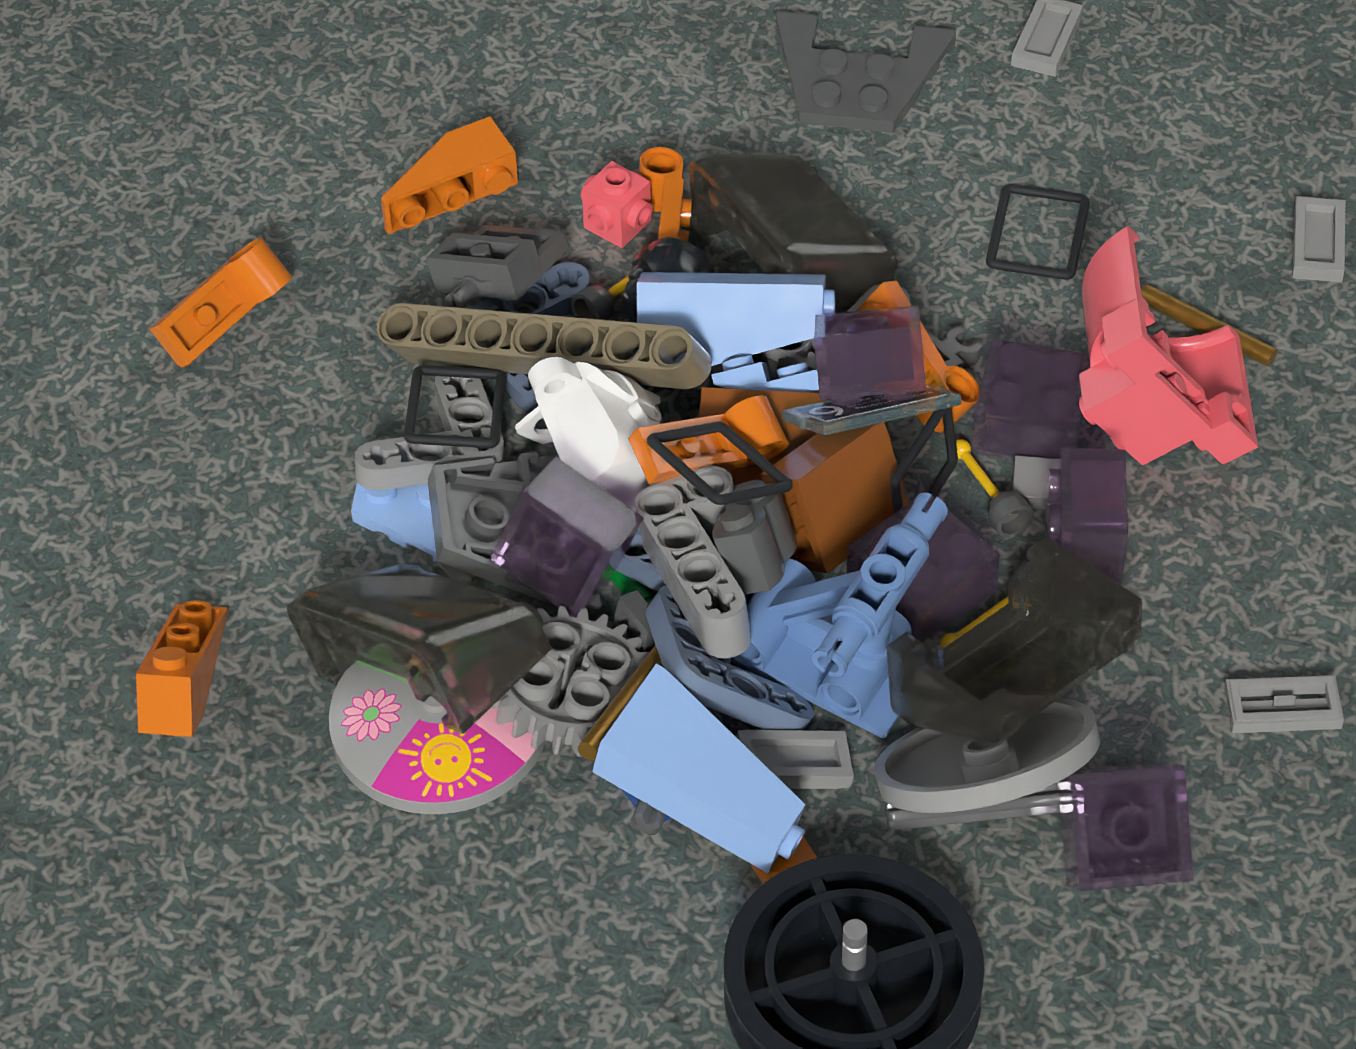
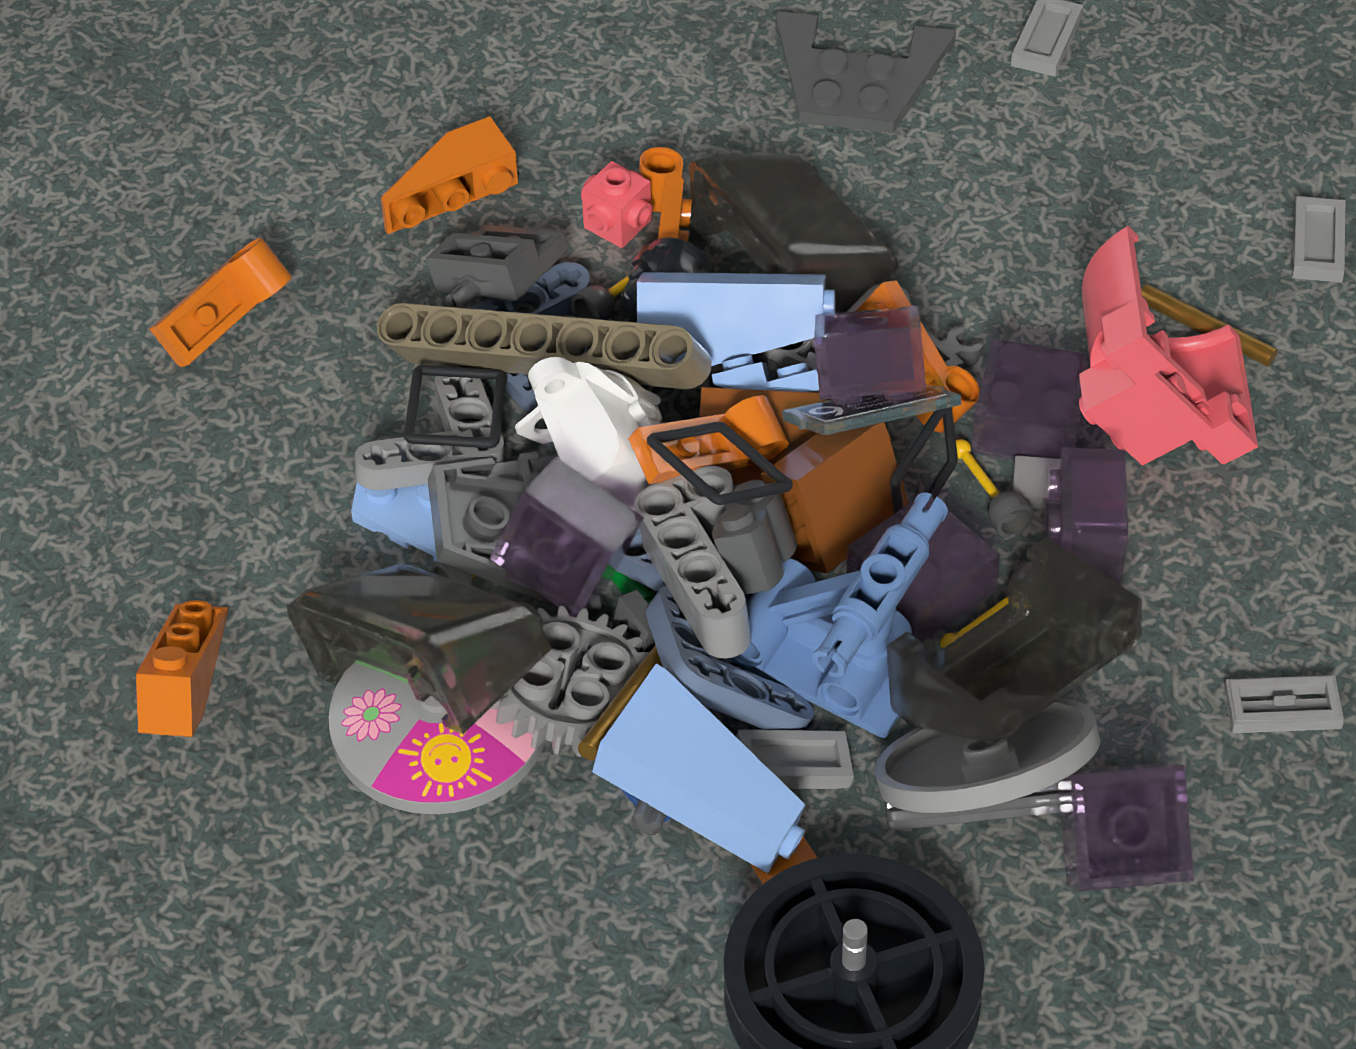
black piece [986,184,1090,280] -> none

